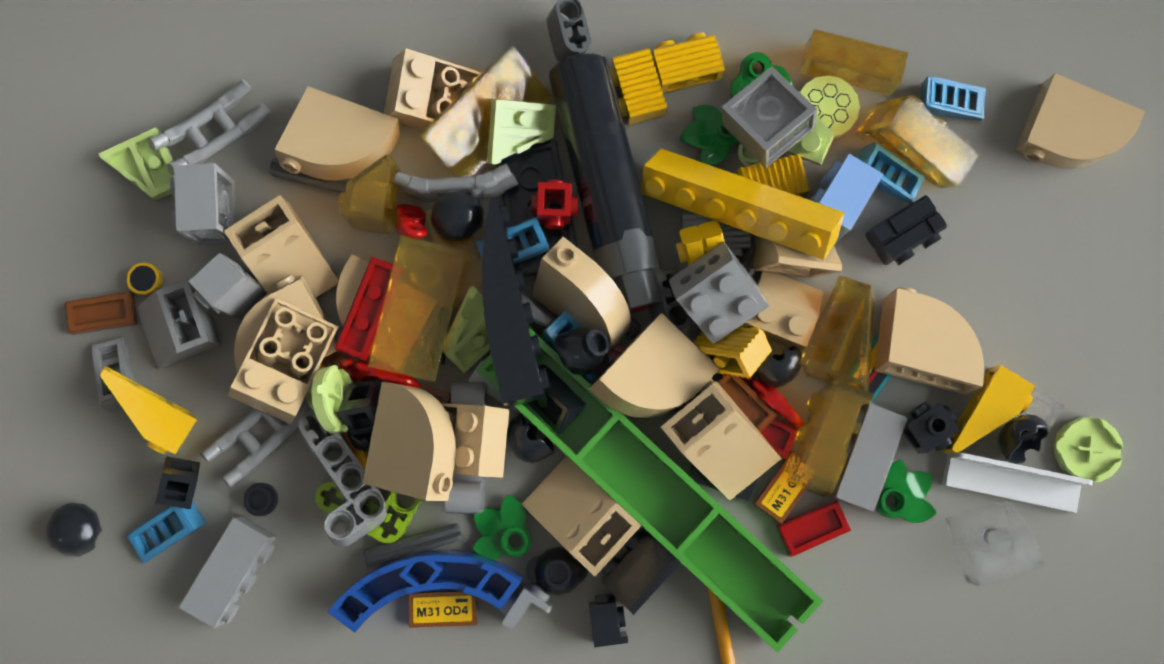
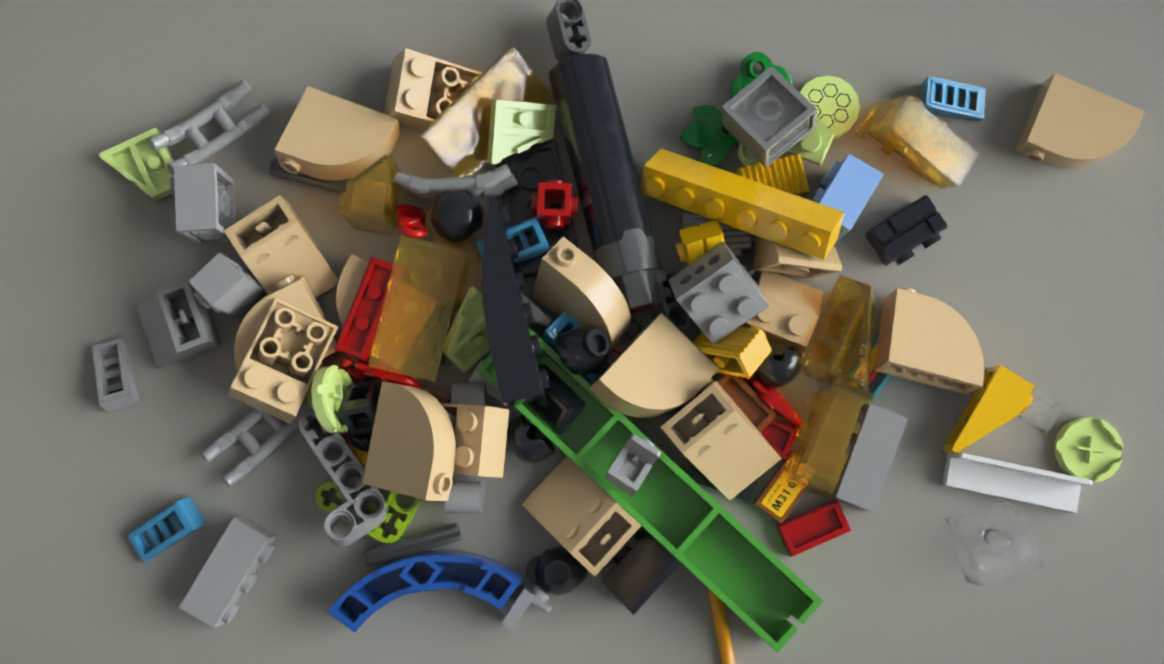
black hair [46,503,102,557] -> none
dark orange tile [65,291,138,335] -> none
yellow slope [100,366,197,454] -> none
tile [127,262,163,296] -> none
black brick [155,456,200,509] -> none
black plate [244,483,278,516] -> none
tile [409,590,478,628] -> none
green plate [473,495,532,560] -> none
black brick [589,593,628,648] -> none
yellow brick [610,48,667,125] -> none
yellow brick [652,33,725,94] -> none
clear yellow brick [799,29,908,96] -> none
dark azure slope [857,142,926,204] -> none
green plate [876,459,937,523] -> none
black brick [903,402,960,454] -> none
black hair [998,414,1051,464] -> none
none -> light grey bracket [604,434,661,496]

